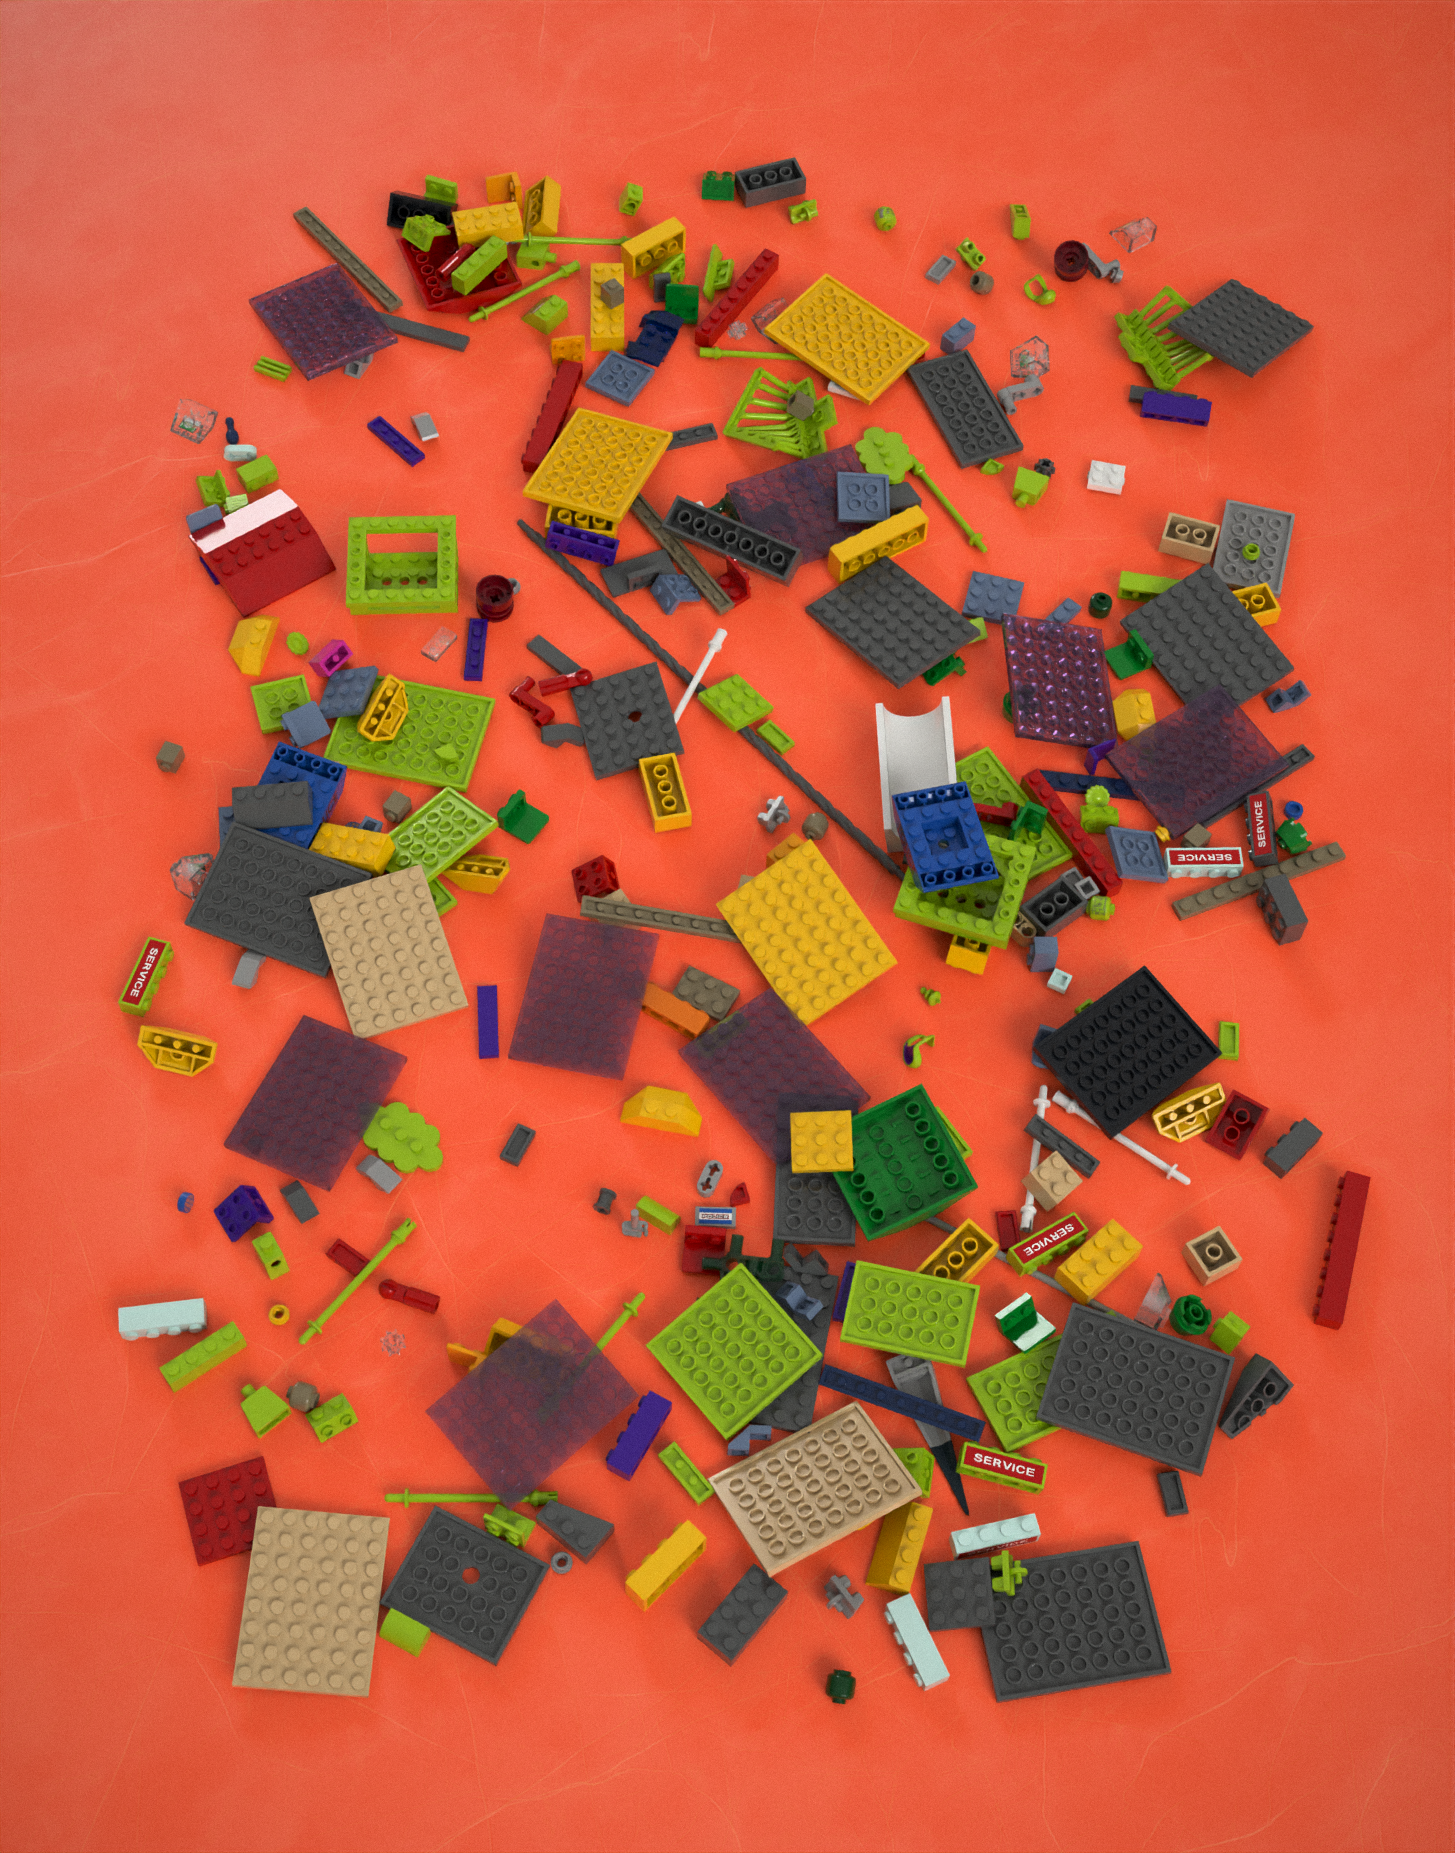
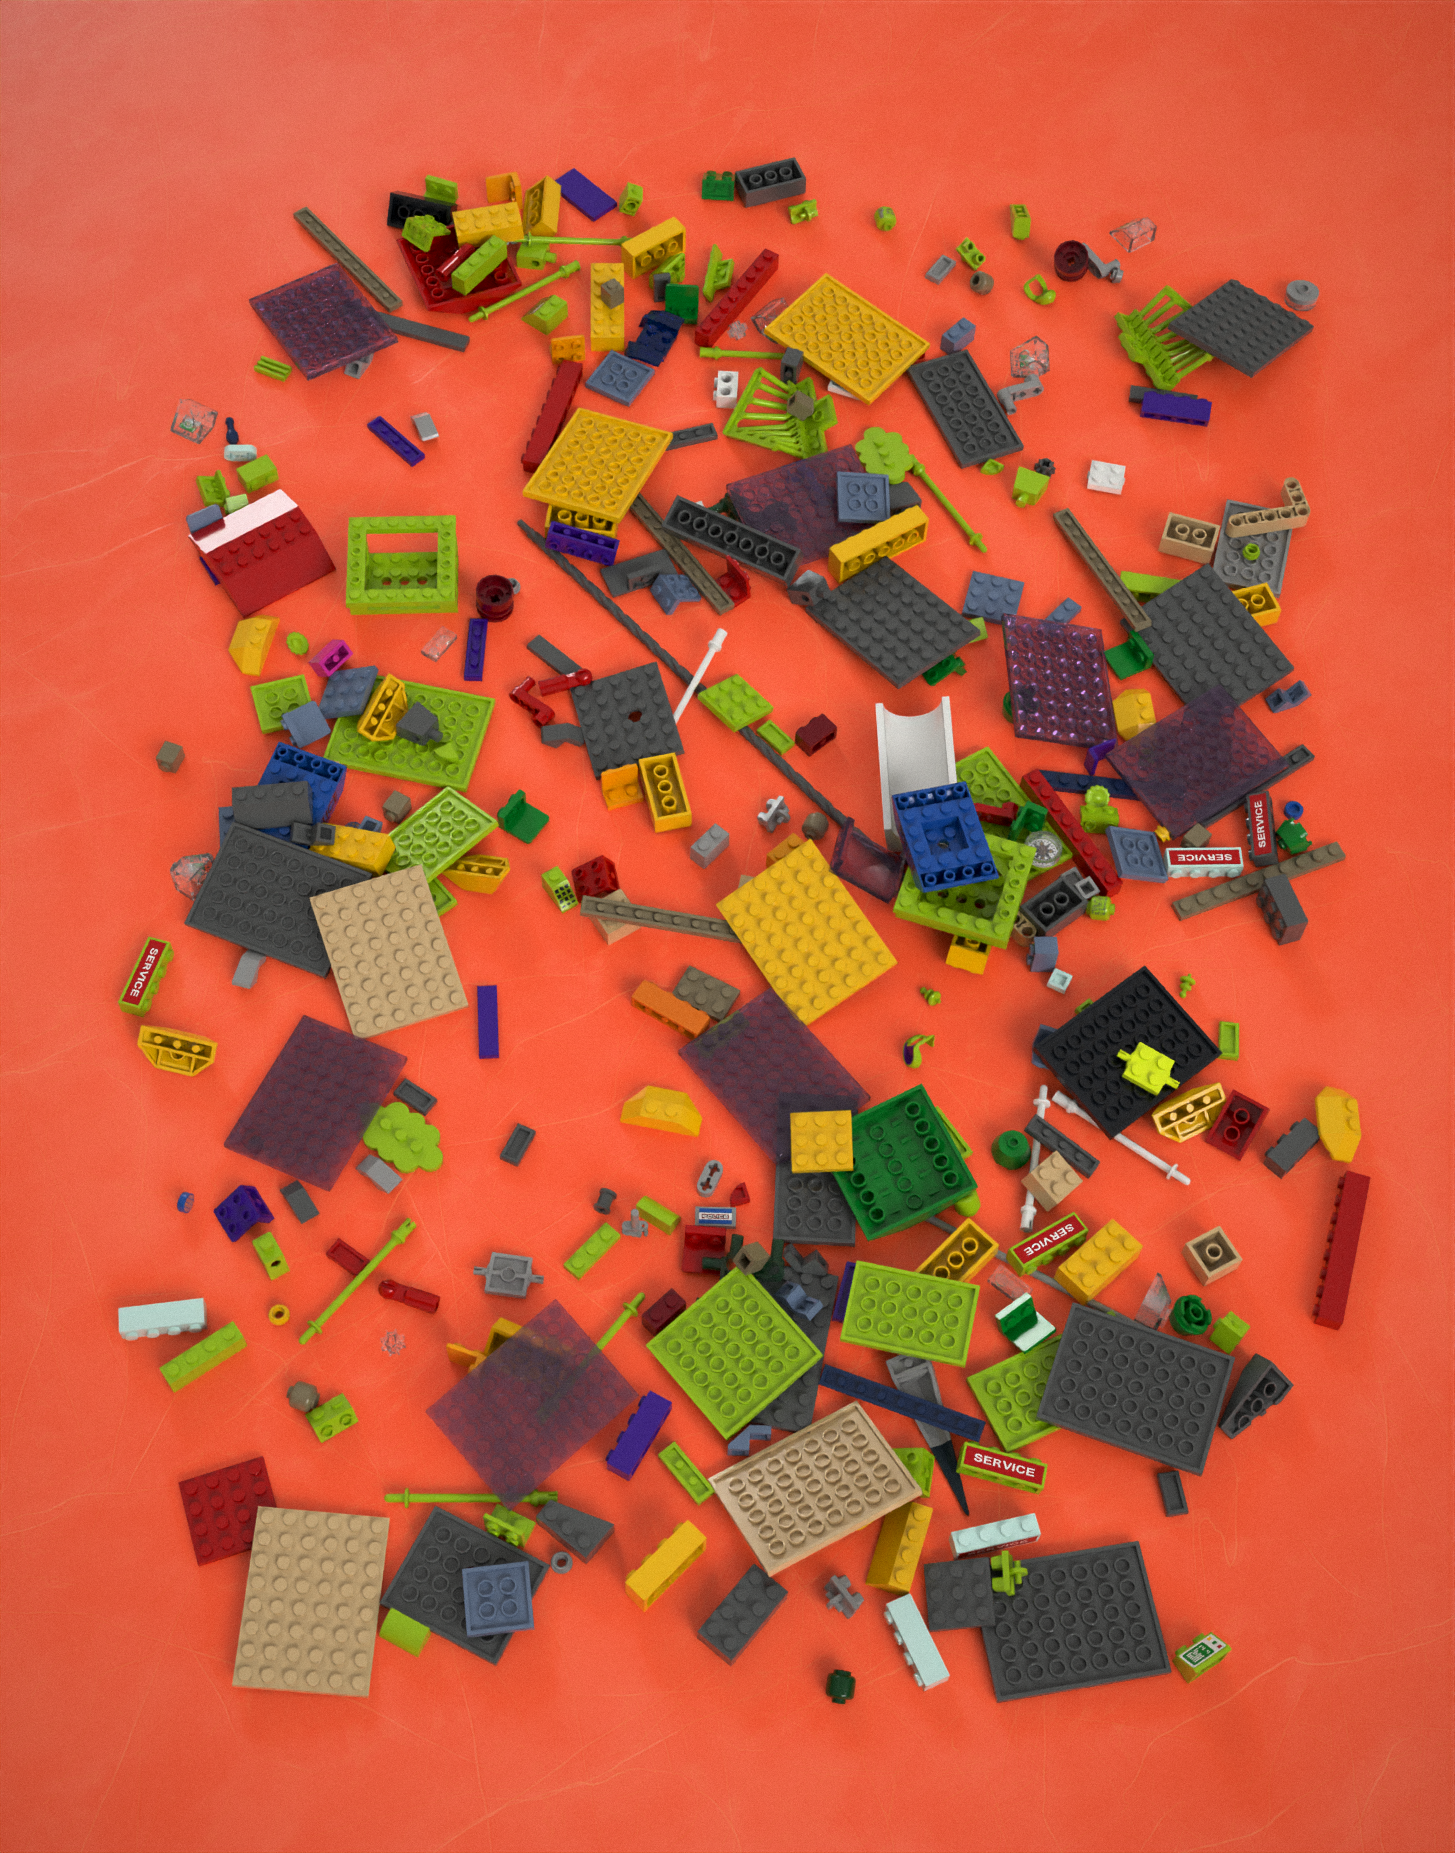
lime torso [240,1384,292,1439] -> none
plate [508,913,660,1081] -> none
red tile [995,1210,1021,1252] -> none
dark green head [1088,592,1113,619] -> none
none -> dark grey slope [290,822,336,846]
none -> dark grey tile [393,1078,438,1116]
none -> dark grey torso [396,701,443,746]
none -> sand blue plate [462,1561,535,1638]
none -> light grey plate [473,1252,544,1299]
none -> lime slope [541,866,579,914]
none -> dark purple tile [555,168,617,222]
none -> lime plate [563,1222,621,1281]
none -> light orange bracket [601,763,644,811]
none -> dark red brick [641,1288,686,1337]
none -> light grey brick [690,823,729,869]
none -> white brick [713,371,738,409]
none -> dark tan brick [732,1241,771,1276]
none -> dark grey slope [780,347,804,385]
none -> dark grey torso [786,570,831,606]
none -> dark red brick [795,713,837,757]
none -> panel [828,816,907,904]
none -> lime head [953,1190,981,1217]
none -> clear plate [987,1264,1033,1302]
none -> green cone [991,1130,1031,1170]
none -> clear piece [1025,831,1062,871]
none -> dark tan plate [1053,508,1152,632]
none -> neon yellow plate [1116,1042,1180,1096]
none -> slope [1172,1632,1232,1684]
none -> lime hair [1179,973,1196,998]
none -> tan beam [1225,477,1311,538]
none -> light grey piece [1284,280,1319,311]
none -> yellow wedge [1315,1086,1361,1163]

